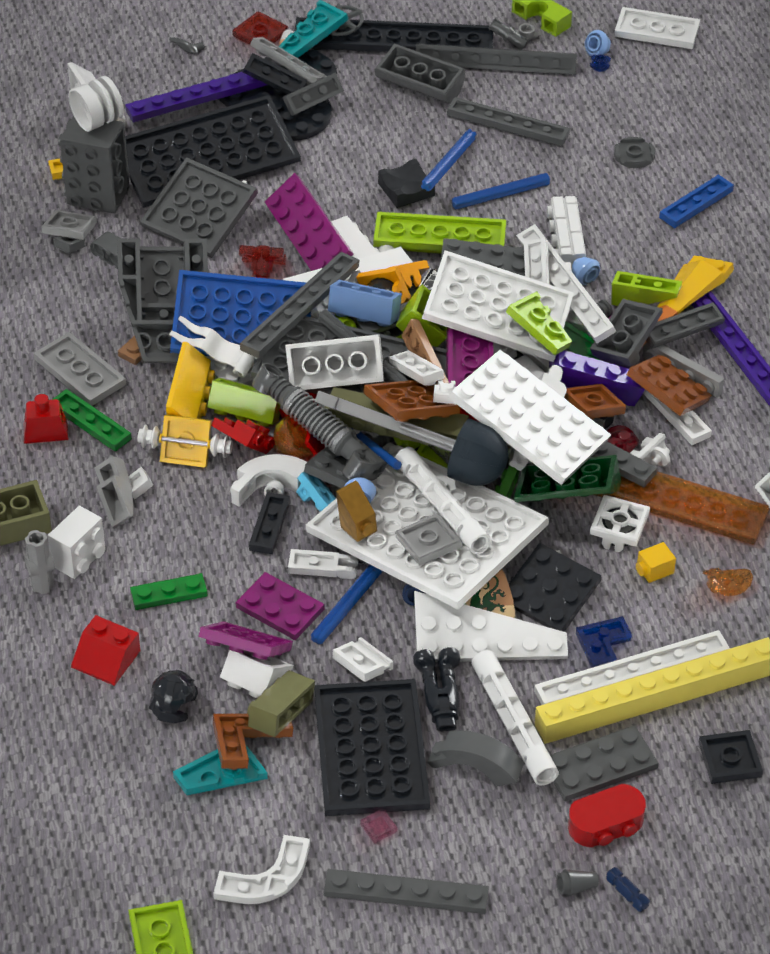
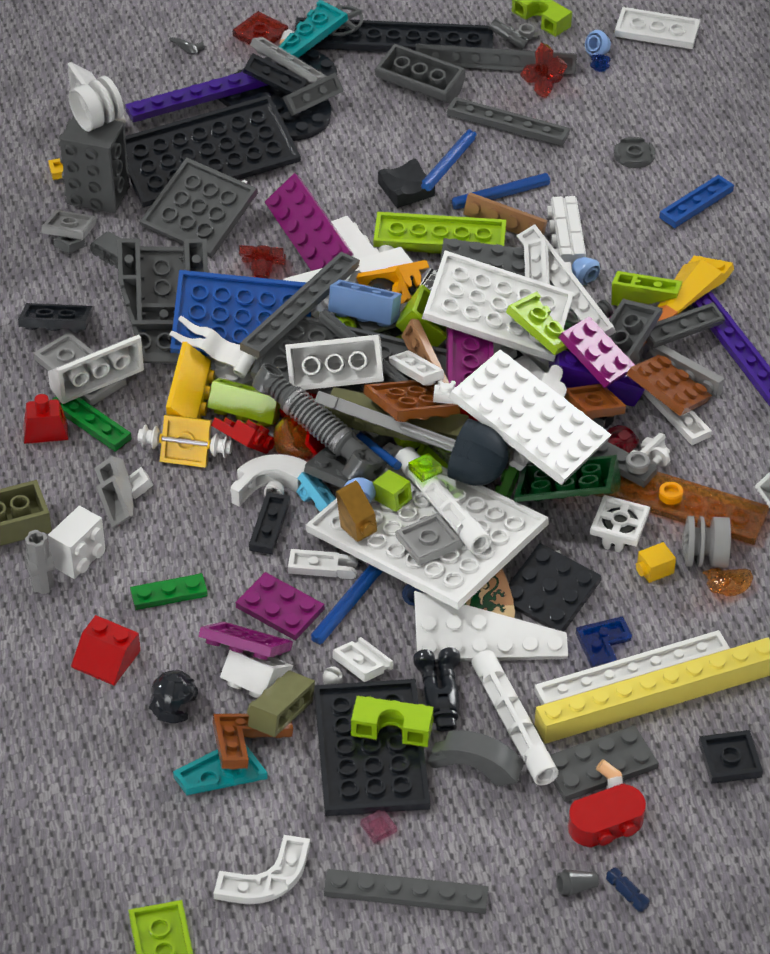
none -> black plate [18,303,93,332]
none -> white slope [48,335,144,404]
none -> white hinge [323,666,343,685]
none -> lime arch [351,696,434,747]
none -> lime brick [373,470,412,512]
none -> clear neon green plate [408,453,442,482]
none -> medium nougat plate [463,193,548,235]
none -> clear red plant [520,43,568,98]
none -> plate [558,316,635,388]
none -> light nougat arm [596,759,623,789]
none -> light grey tile [625,451,650,474]
none -> light orange tile [659,482,683,505]
none -> light grey wheel [682,516,731,568]

